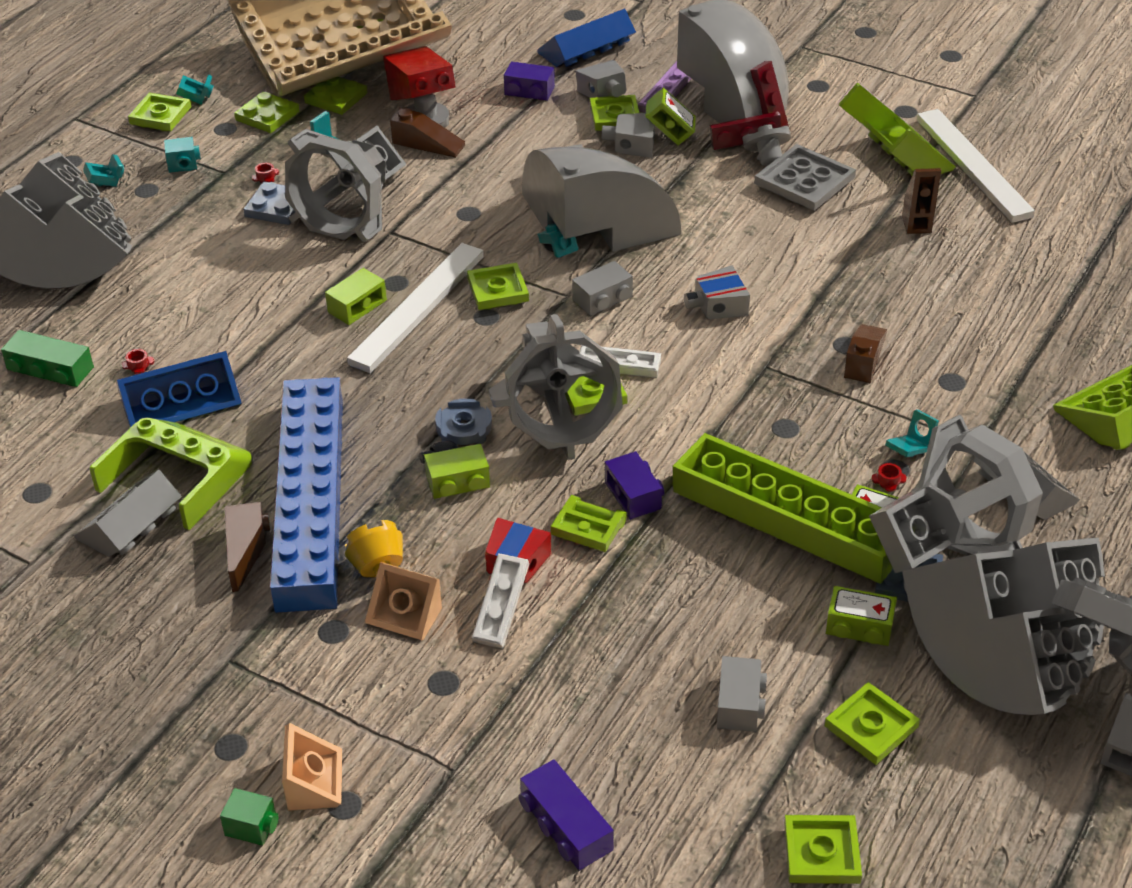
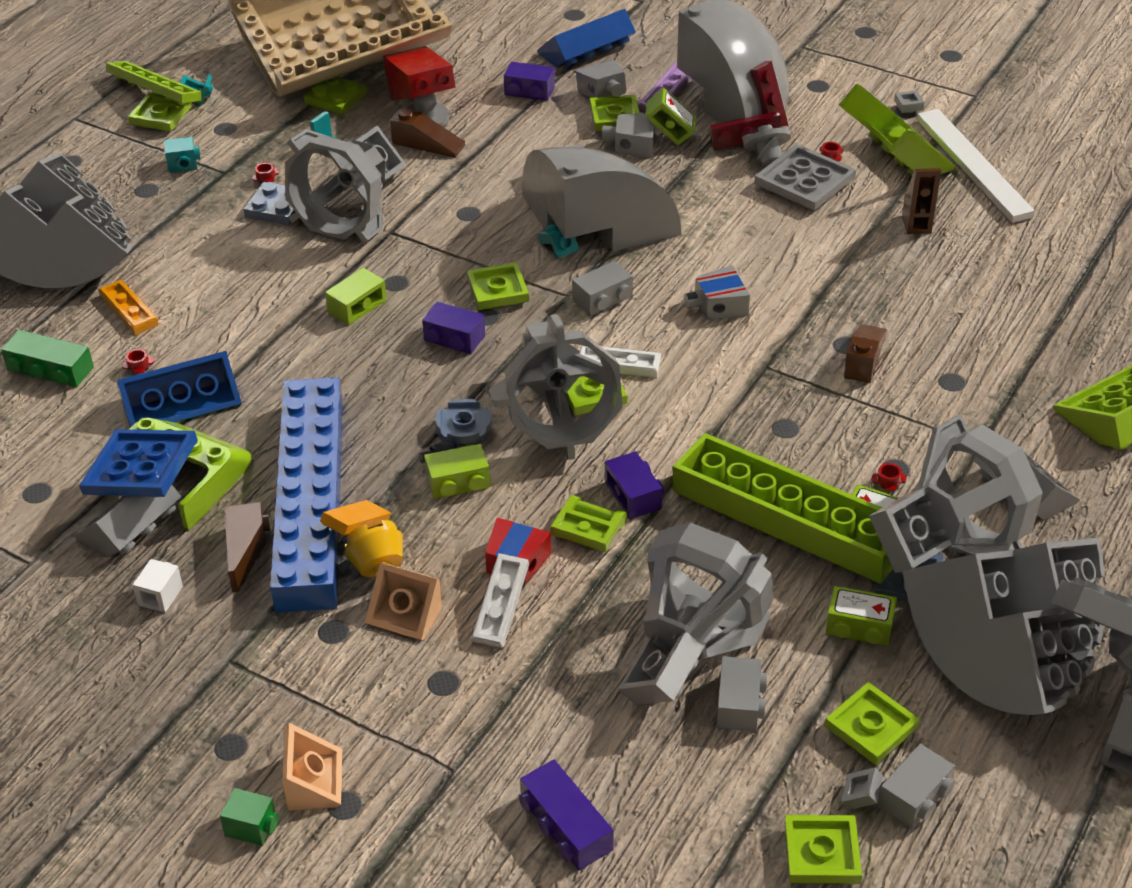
teal bracket [83,154,124,187] -> none
lime plate [234,91,300,133] -> none
white tile [347,243,484,373] -> none
teal bracket [885,409,939,457] -> none
none -> blue plate [79,429,198,497]
none -> light orange tile [98,279,159,335]
none -> lime plate [106,61,201,106]
none -> white brick [133,559,183,613]
none -> light orange tile [320,500,391,535]
none -> dark purple brick [422,302,485,354]
none -> light grey plate [618,523,773,705]
none -> red plate [819,142,843,162]
none -> light grey plate [841,767,883,810]
none -> light grey brick [878,743,955,829]
none -> light grey plate [894,90,925,113]

